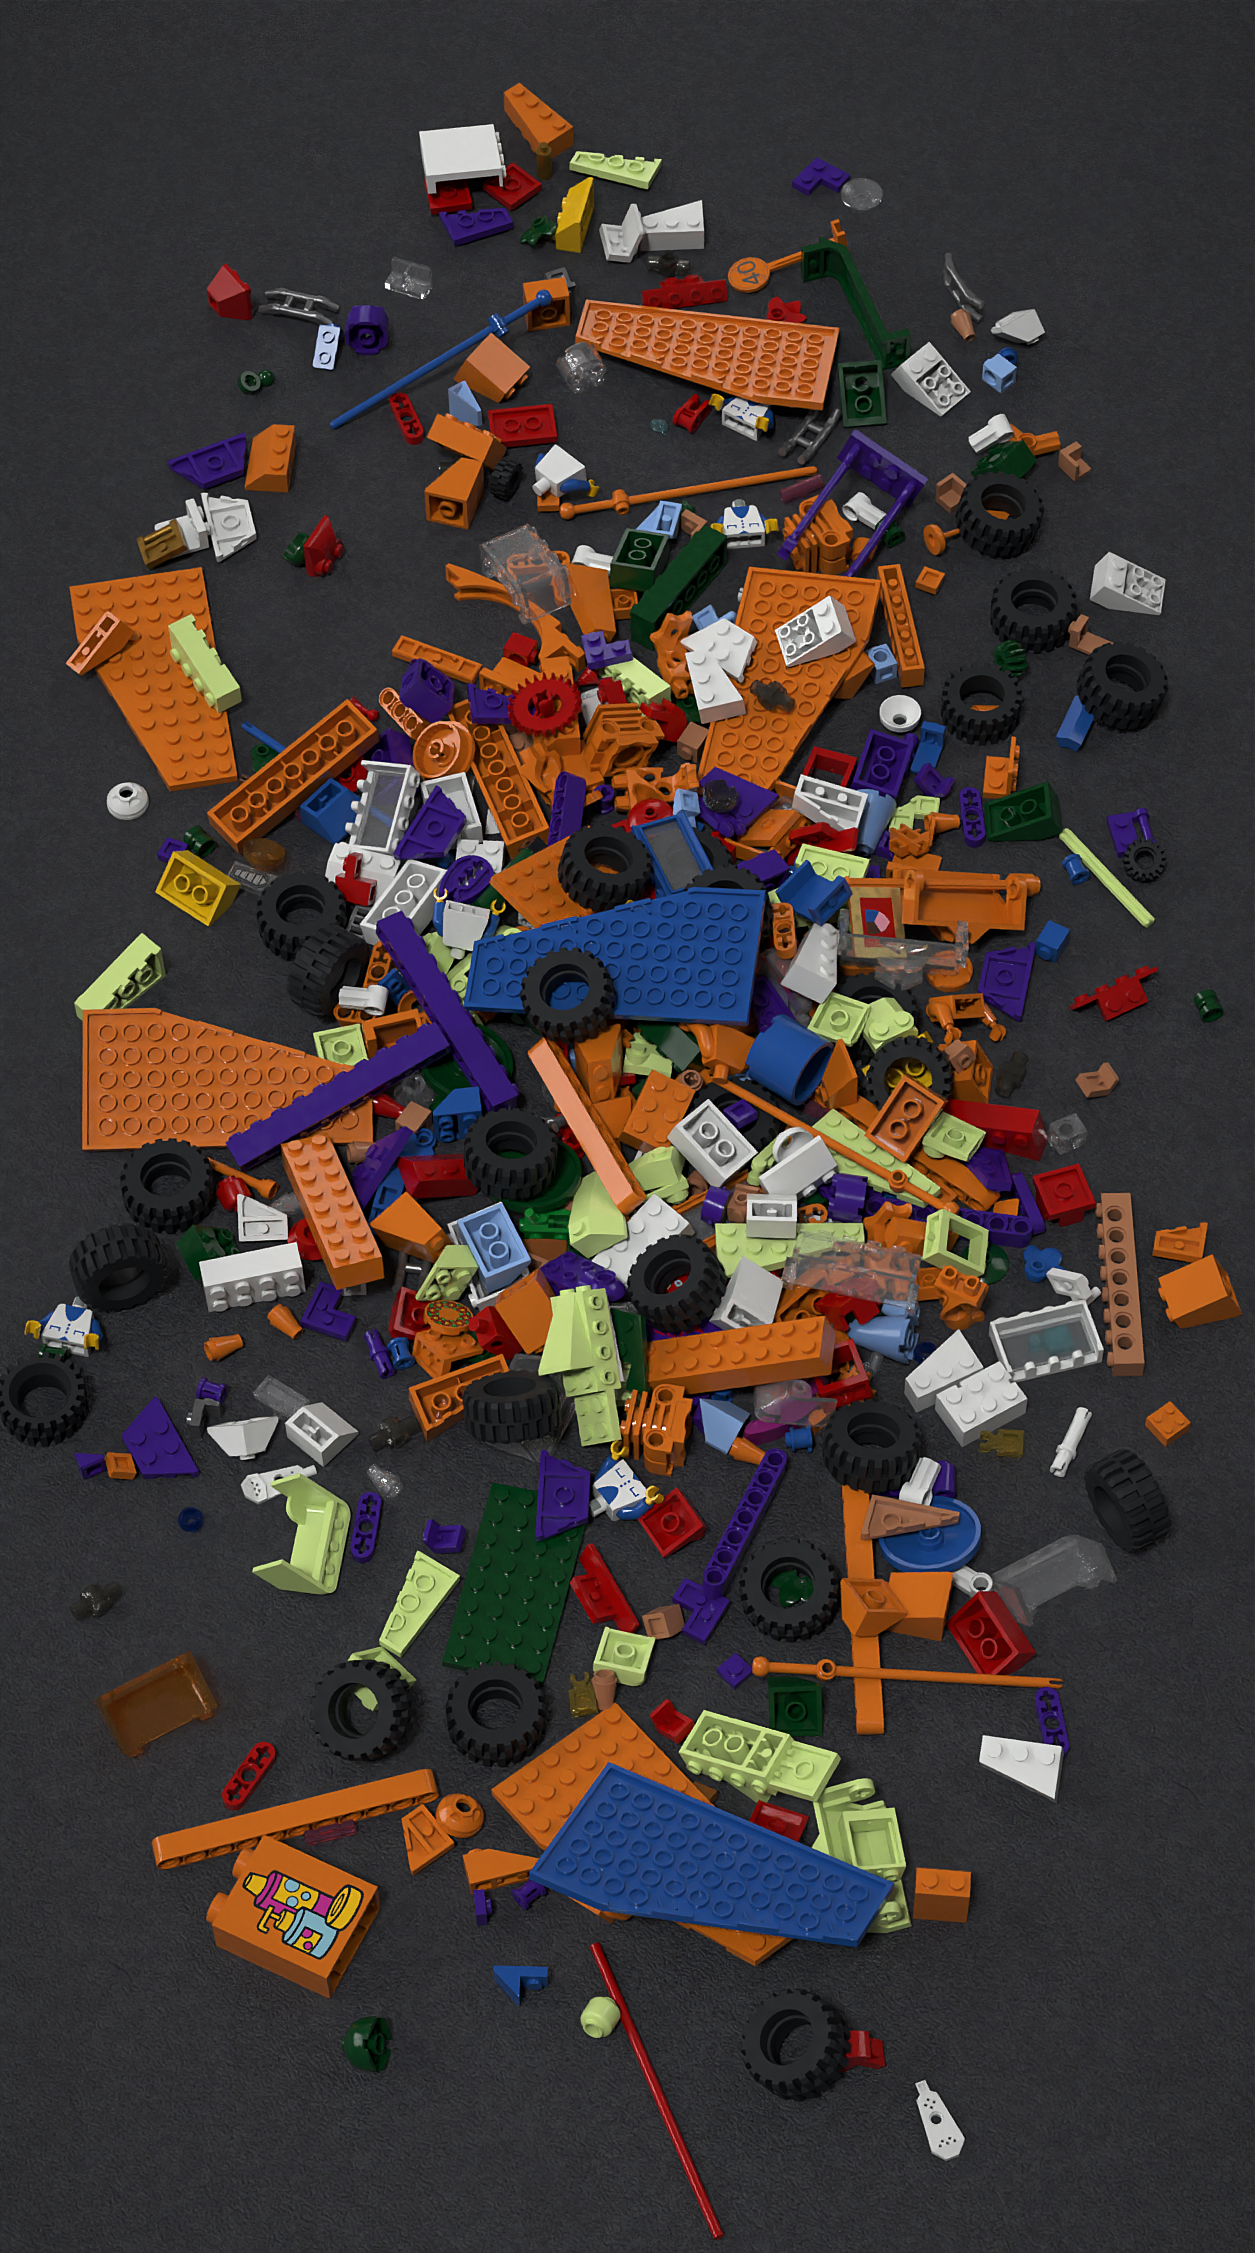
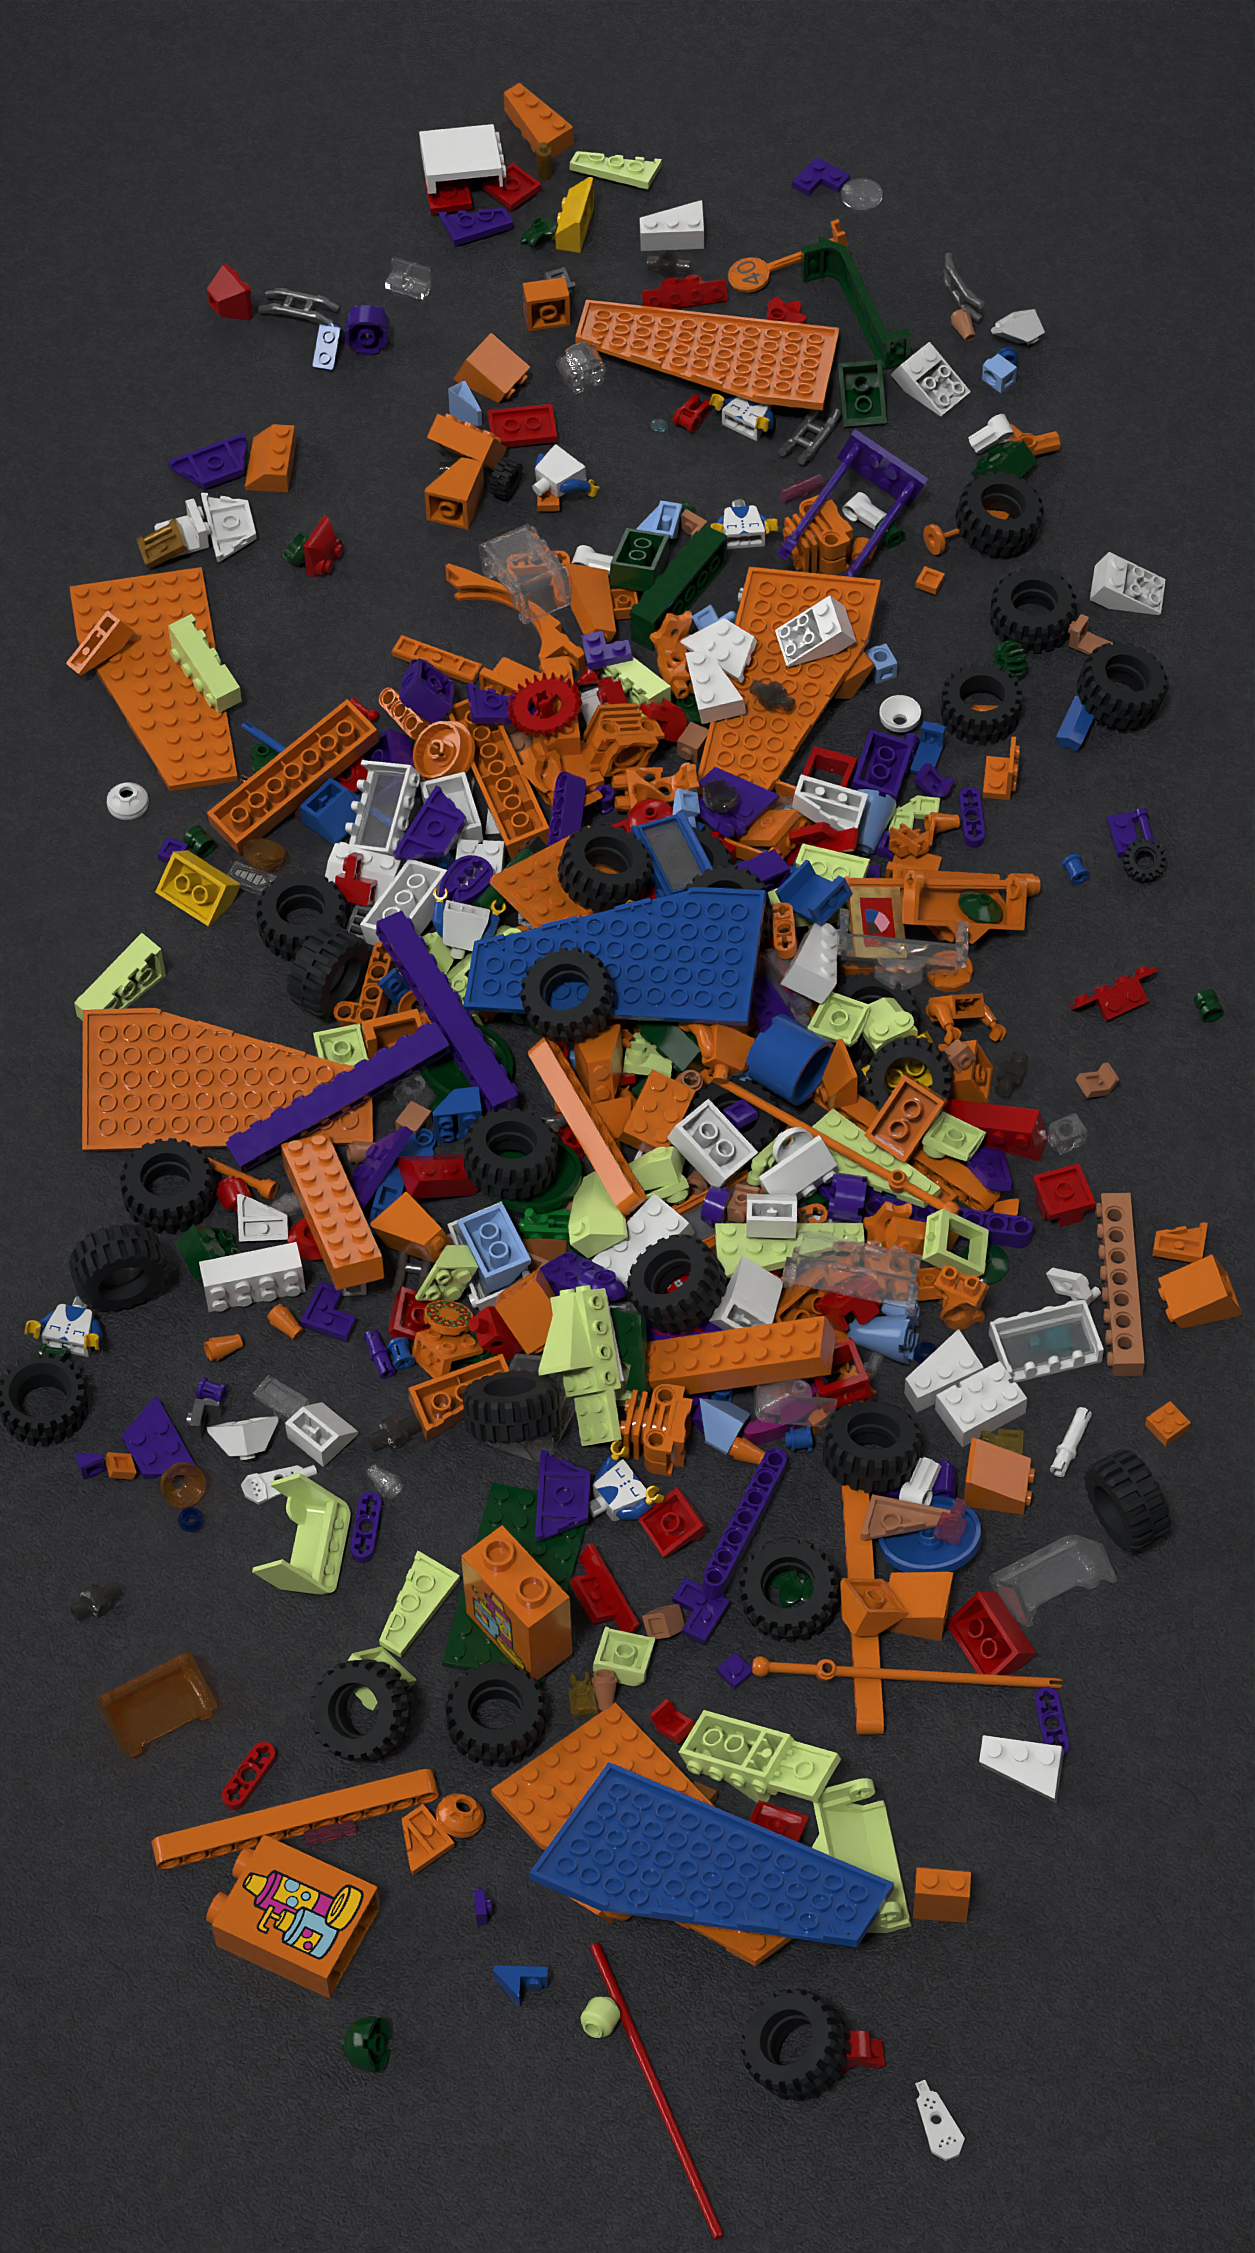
dark green plate [237,370,275,394] -> none
blue bar [330,290,552,429] -> none
white piece [339,985,389,1016] -> none
red cone [373,1092,406,1119] -> none
red beam [390,392,424,445] -> none
dark purple bracket [423,1519,466,1553] -> none
orange slope [463,1849,539,1895] -> none
red brick [503,632,540,668] -> none
dark purple bush [511,1877,546,1910] -> none
orange bar [559,466,817,520] -> none
white bracket [599,204,645,263] -> none
dark green slope [767,1676,822,1737] -> none
clear pink axle [789,1098,831,1120] -> none
yellowish green window [838,1808,906,1881] -> none
orange brick [877,564,925,688] -> none
nougat panel [935,473,966,514] -> none
white piece [952,1565,993,1598] -> none
dark purple wing [978,942,1036,1022] -> none
dark green slope [984,781,1062,841] -> none
dark purple beam [1010,1172,1045,1235] -> none
blue plate [1023,1245,1066,1282] -> none
blue brick [1035,920,1070,963] -> none
nougat panel [1058,441,1091,482] -> none
yellowish green axle [1059,828,1155,928] -> none
none -> clear orange piece [160,1462,206,1508]
none -> orange brick [461,1525,572,1680]
none -> clear pink plate [933,1498,967,1546]
none -> dark green dish [958,890,1003,924]
none -> orange slope [963,1438,1035,1515]

